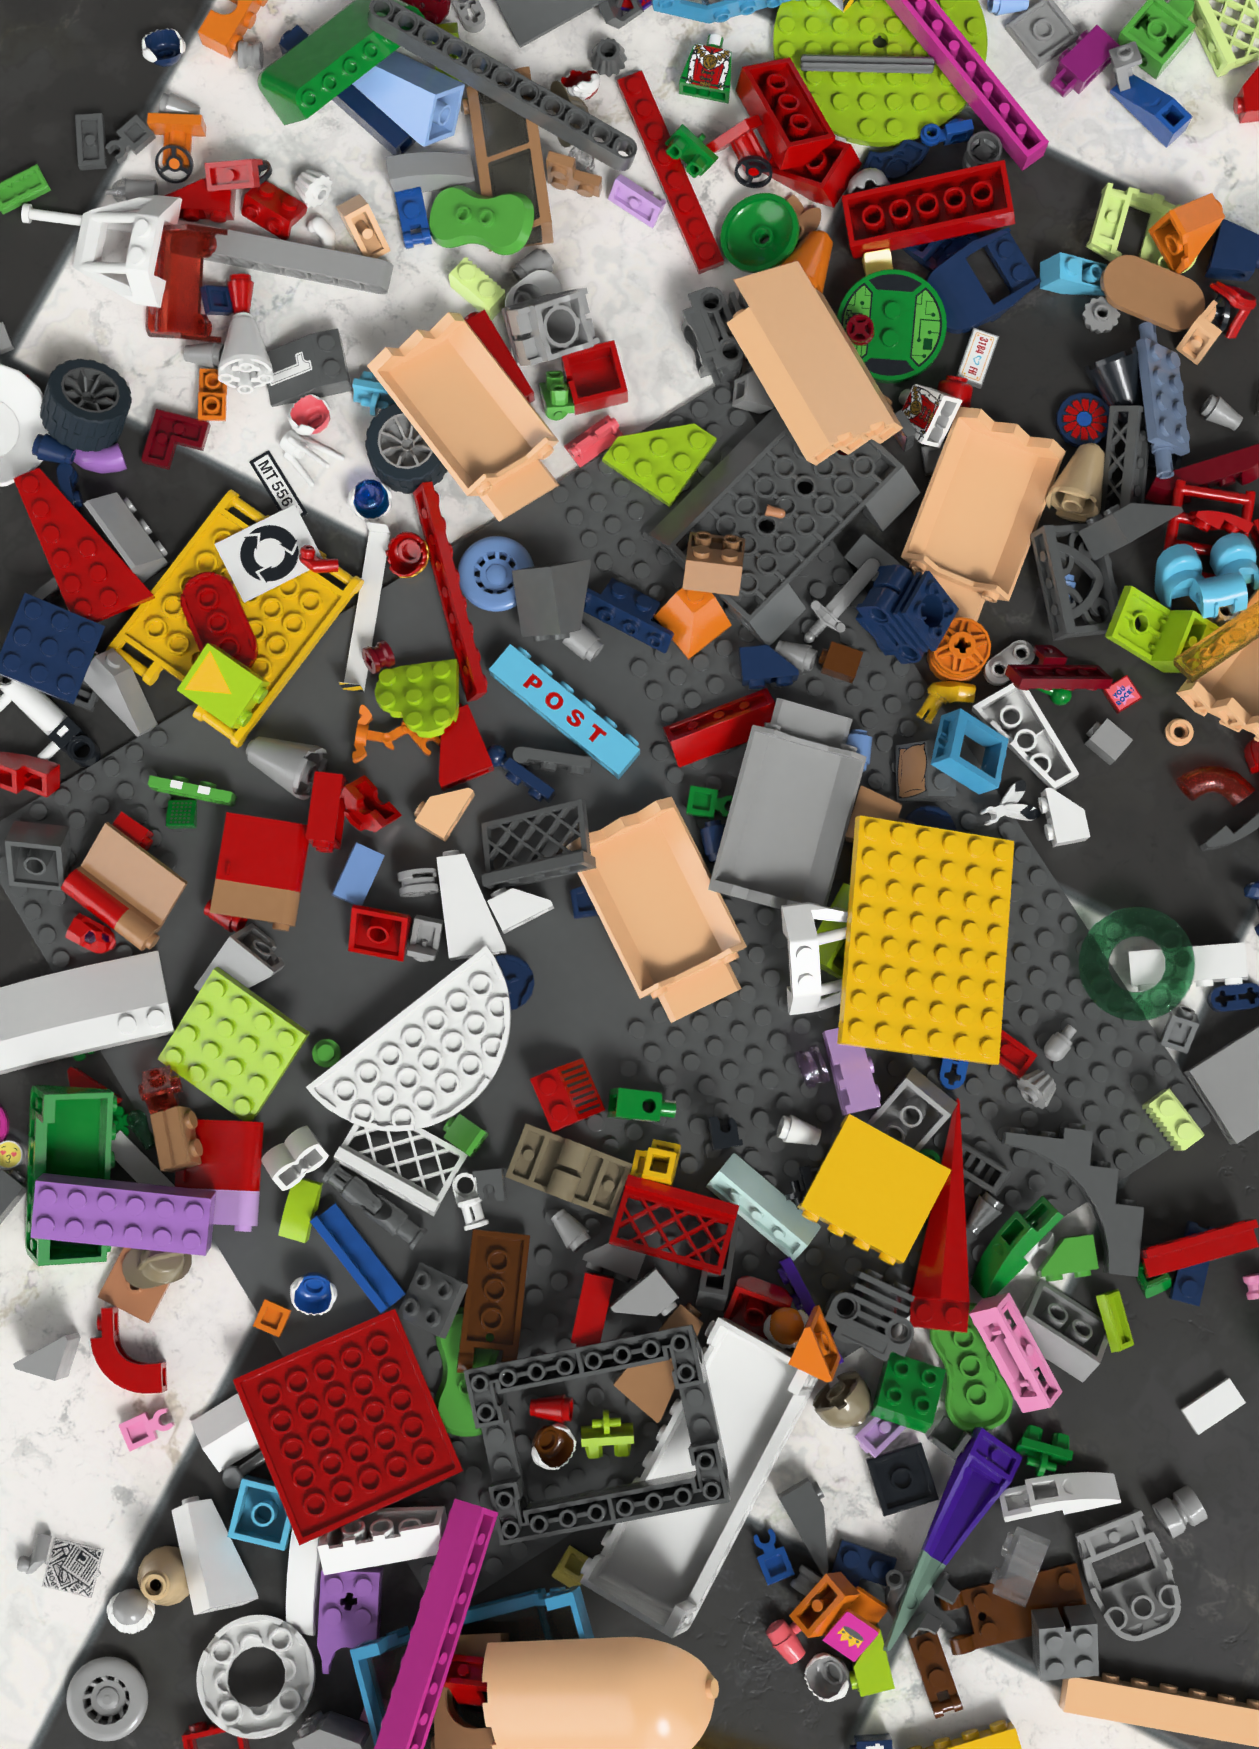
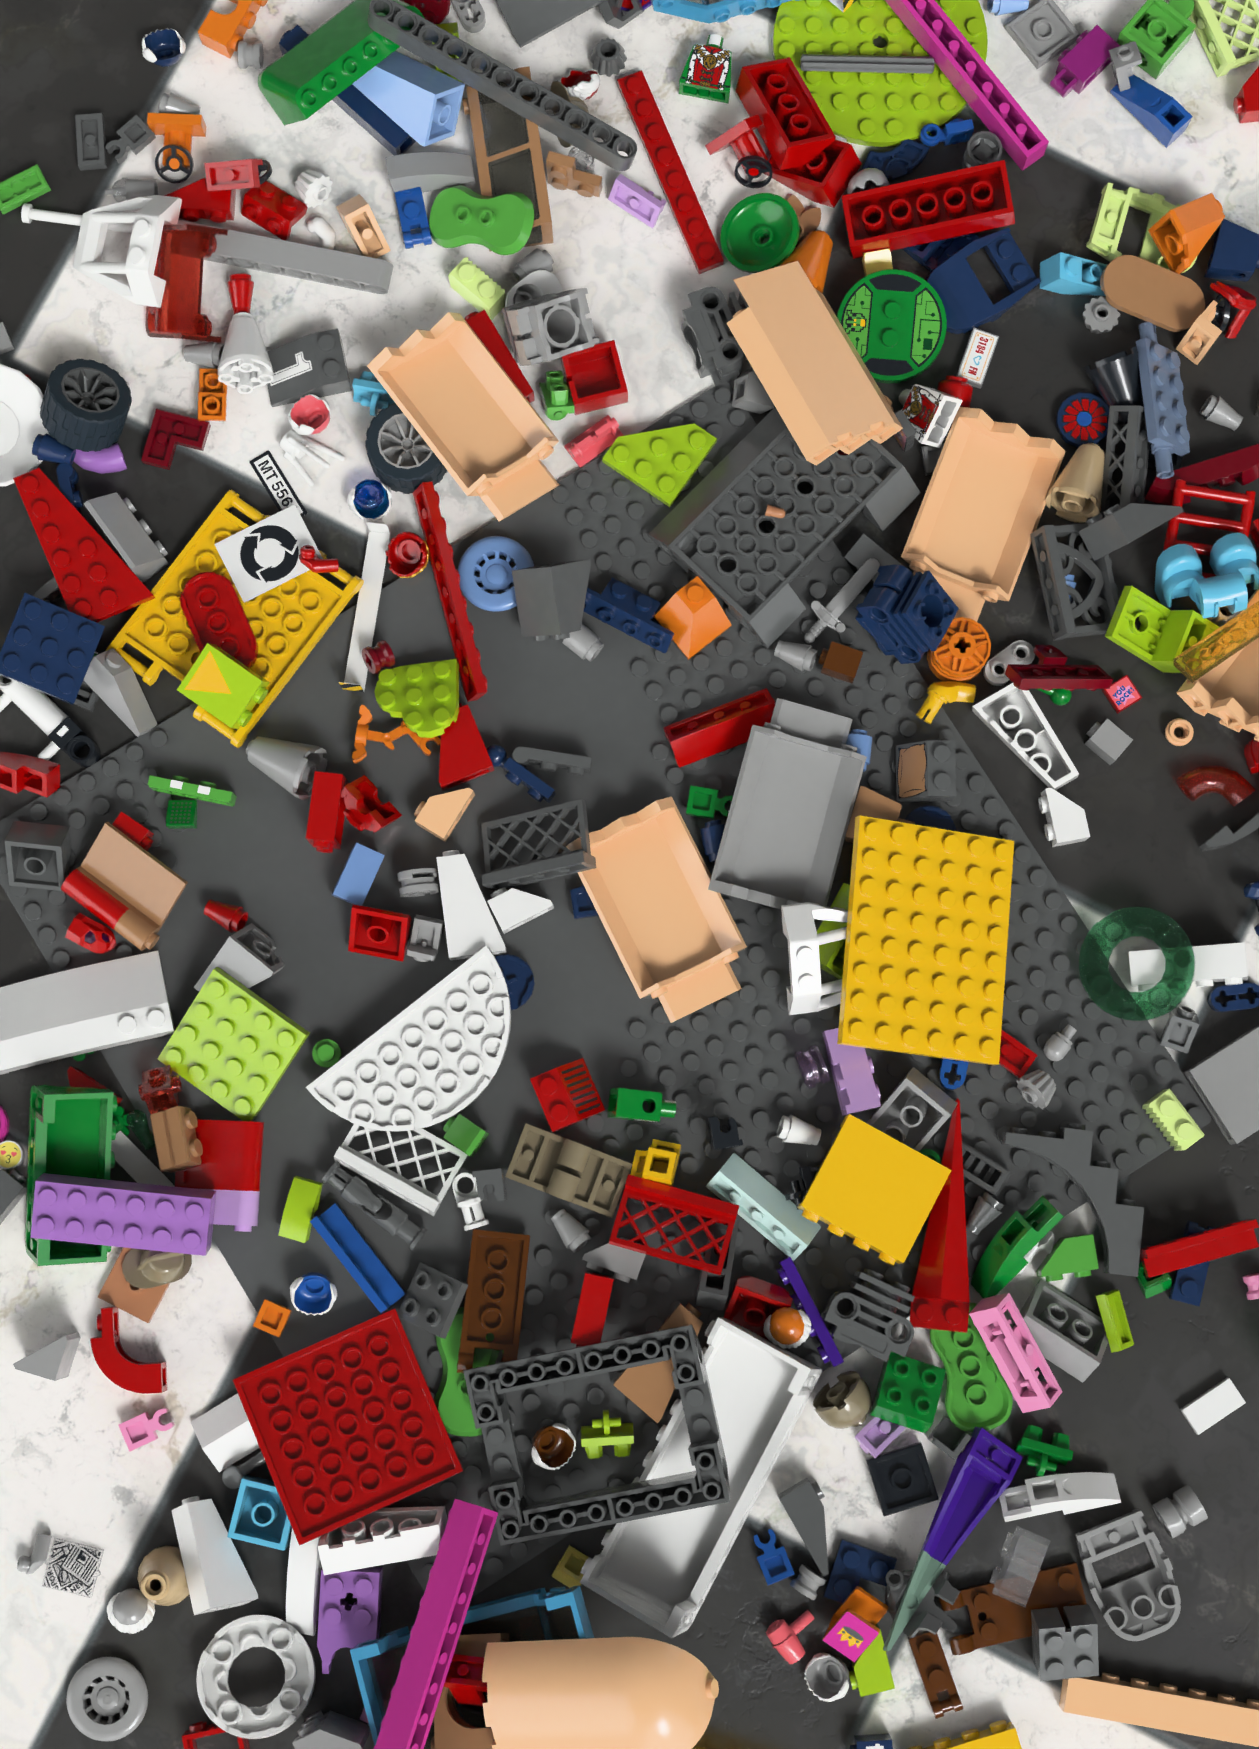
dark blue tile [200,285,233,316] -> none
red door [210,812,309,932] -> none
white brick [261,1125,329,1191] -> none
medium azure brick [489,644,640,780] -> none
red cone [530,1394,574,1424] -> none
light grey slope [610,1267,679,1316] -> none
green hips [665,124,719,178] -> none
medium nougat slope [683,531,746,596] -> none
dark blue slope [738,645,799,689] -> none
orange slope [788,1305,841,1383] -> none
orange brick [789,1572,860,1638] -> none
dark red wheel [846,314,875,346] -> none
dark azure window [931,708,1009,794] -> none
white piece [979,780,1041,825] -> none
red slope [1187,511,1254,534] -> none

